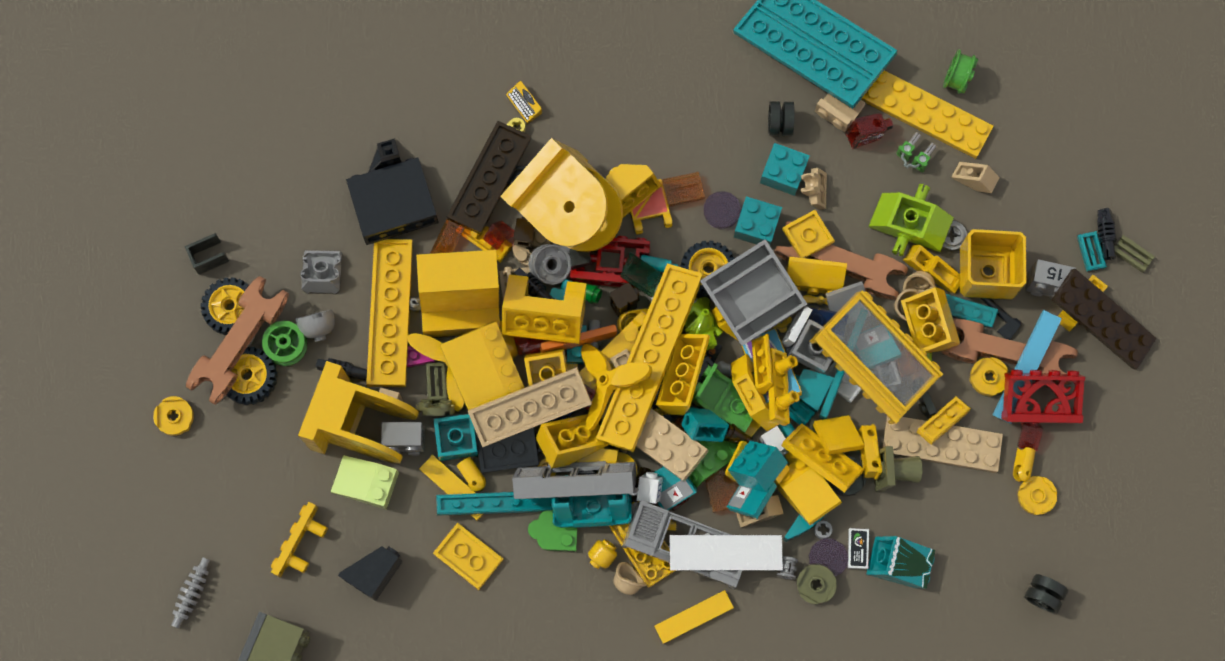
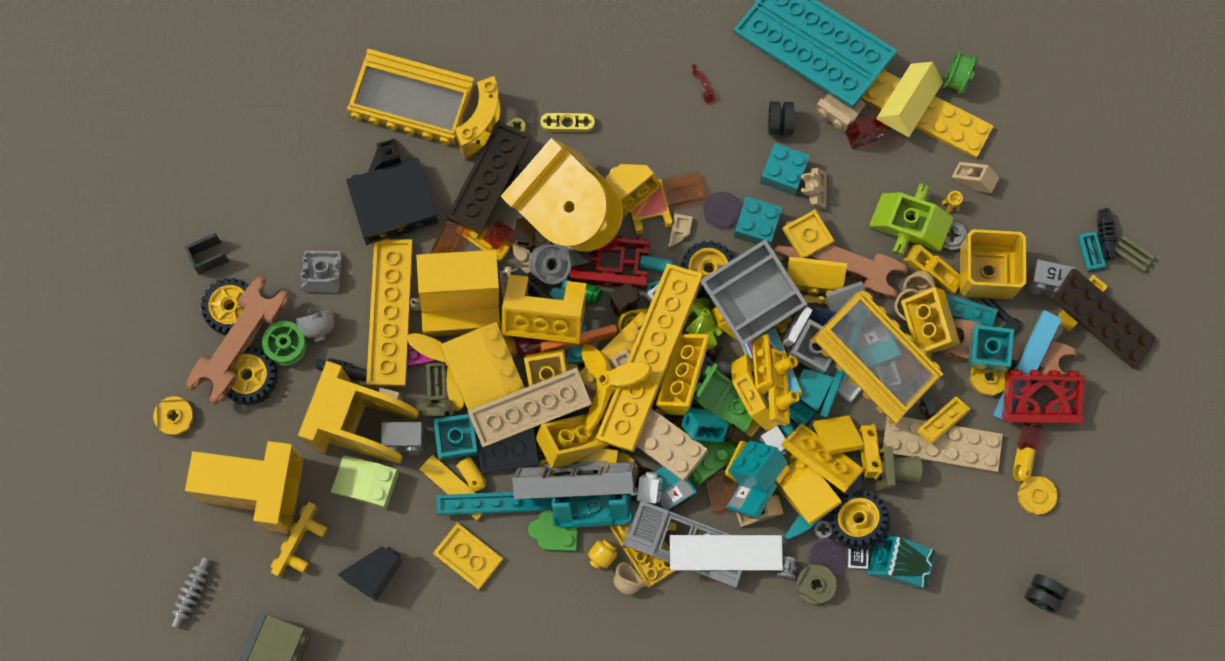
slope [506,81,542,123] -> none
clear green piece [620,252,662,298] -> none
yellow tile [654,590,734,644] -> none
piece [896,132,936,172] -> none
none -> yellow piece [185,441,304,535]
none -> window [347,49,475,145]
none -> yellow window [455,76,501,160]
none -> light yellow beam [541,113,595,133]
none -> tan tile [668,214,693,249]
none -> clear red piece [692,64,715,103]
none -> wheel [830,490,890,551]
none -> light yellow slope [876,62,943,137]
none -> yellow piece [941,191,963,214]
none -> teal brick [968,324,1014,372]

